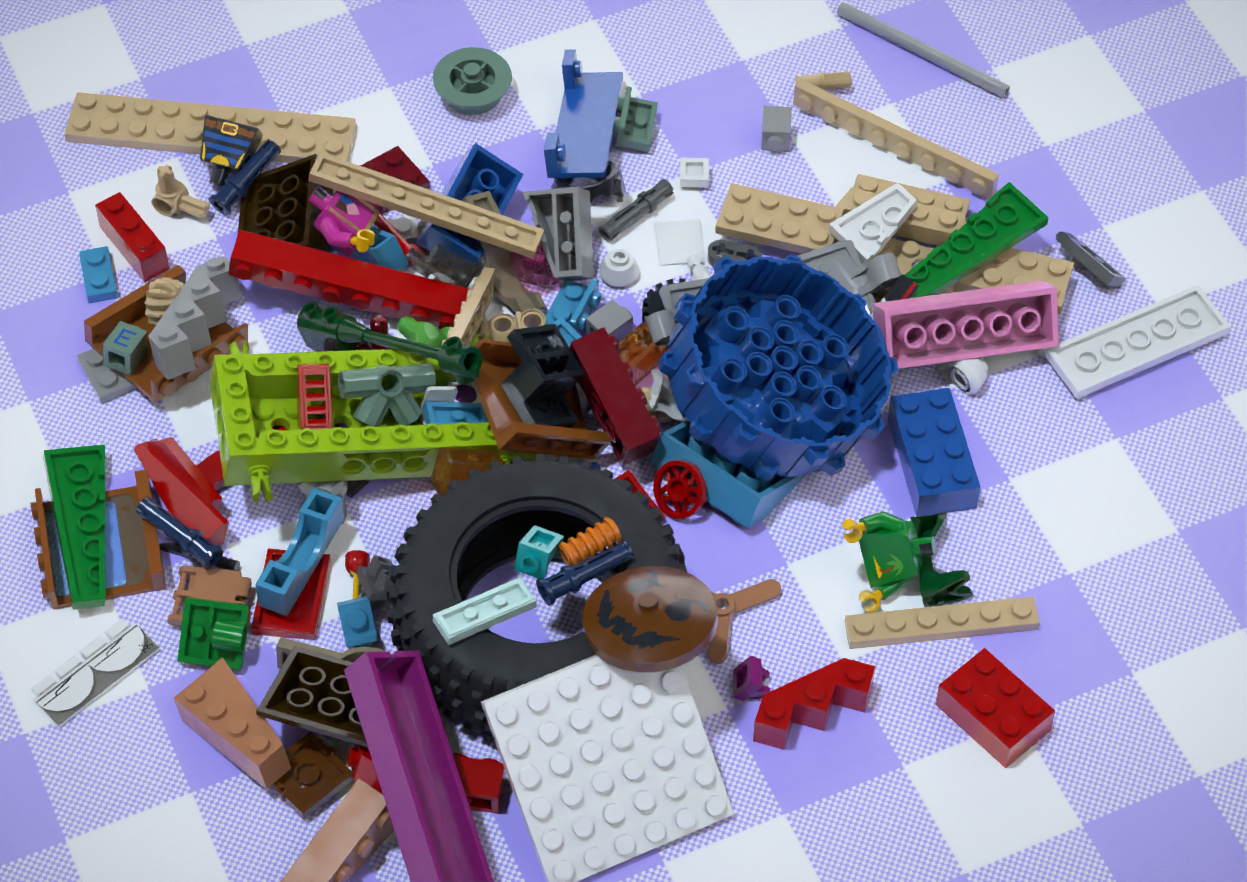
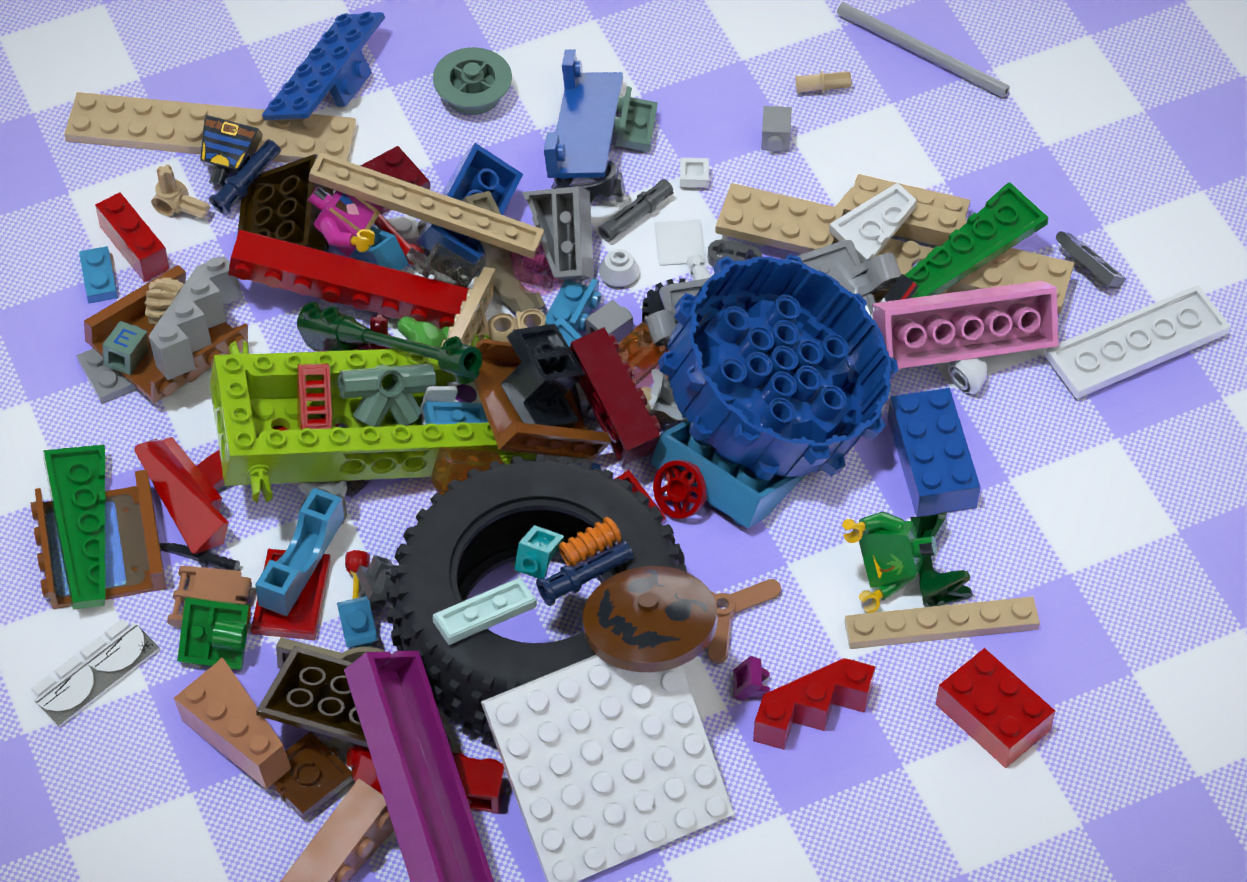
dark blue pin [136,497,224,571] -> none
tan plate [793,79,999,199] -> none
none -> blue bracket [262,11,386,120]

